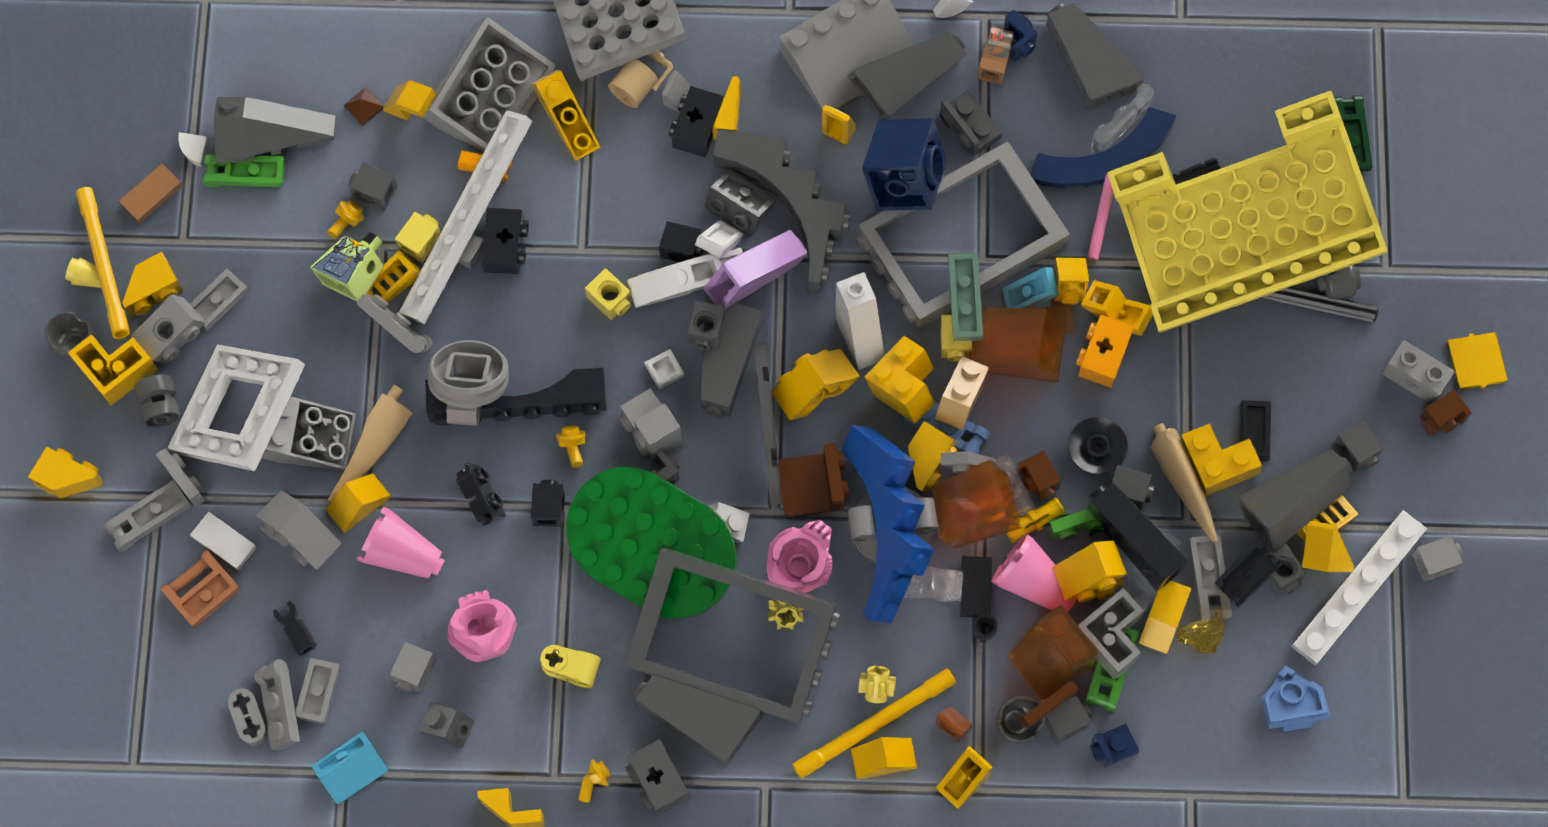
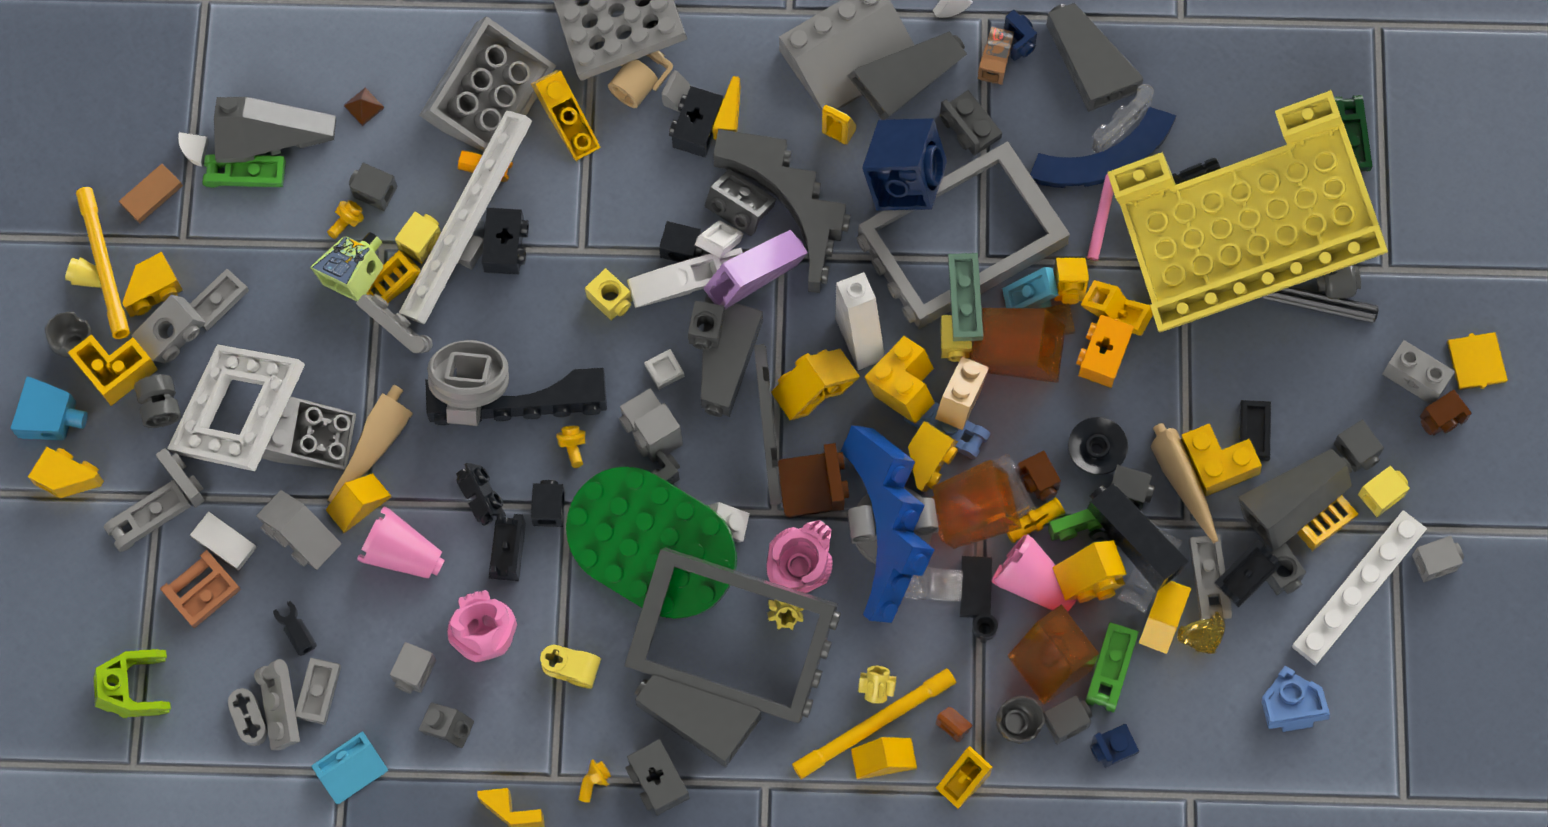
yellow slope [383,80,437,120] -> none
light grey plate [941,451,996,477] -> none
reddish brown tile [1019,680,1079,729] -> none
light grey brick [1074,588,1144,680] -> none
yellow slope [1302,521,1354,572] -> none
none -> dark azure torso [10,377,88,440]
none -> lime piece [93,649,171,718]
none -> black hinge [489,514,526,581]
none -> light yellow brick [1358,465,1410,517]

